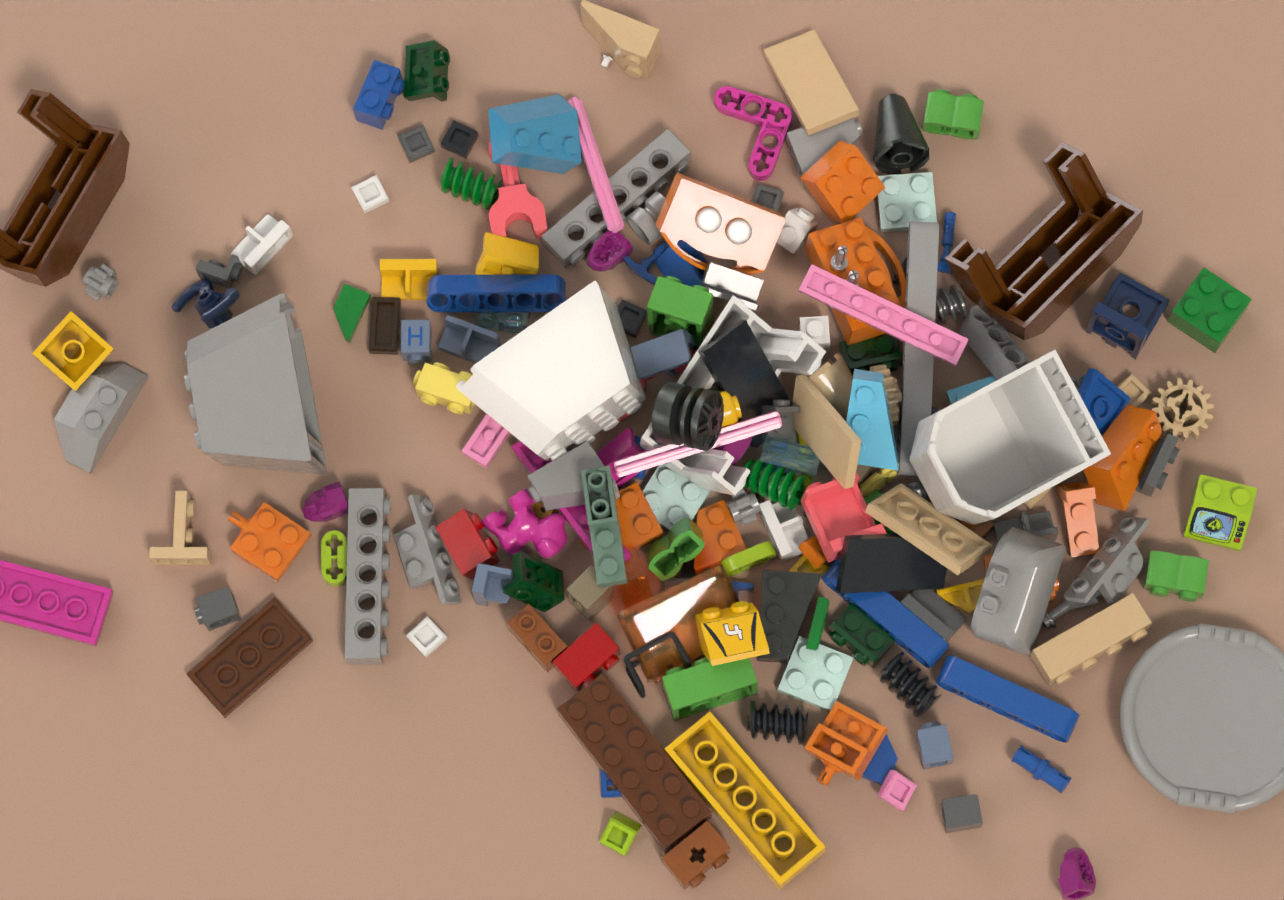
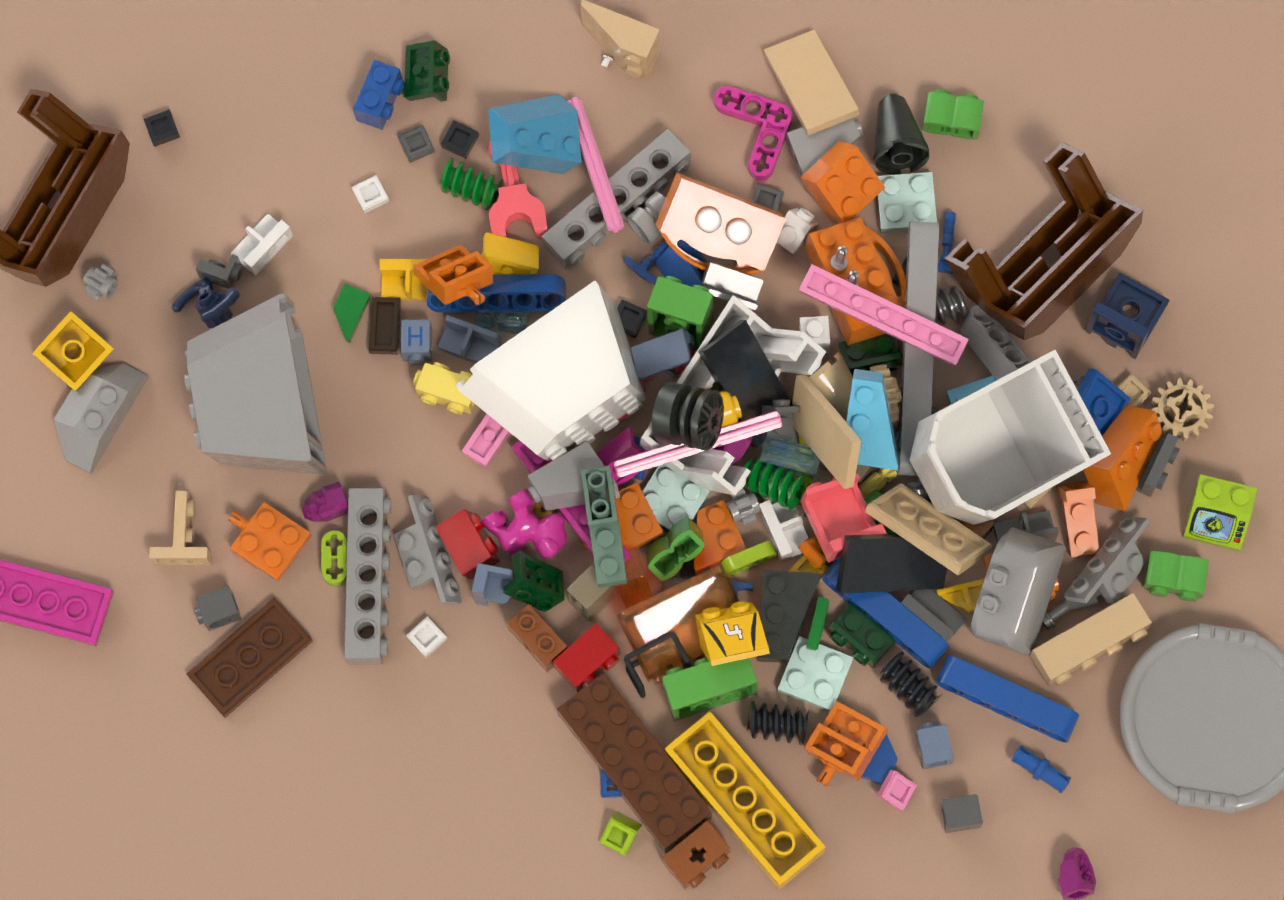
magenta rock [587,230,633,272] -> none
green brick [1168,267,1251,353] -> none
none -> black tile [144,109,180,147]
none -> orange plate [413,244,493,305]

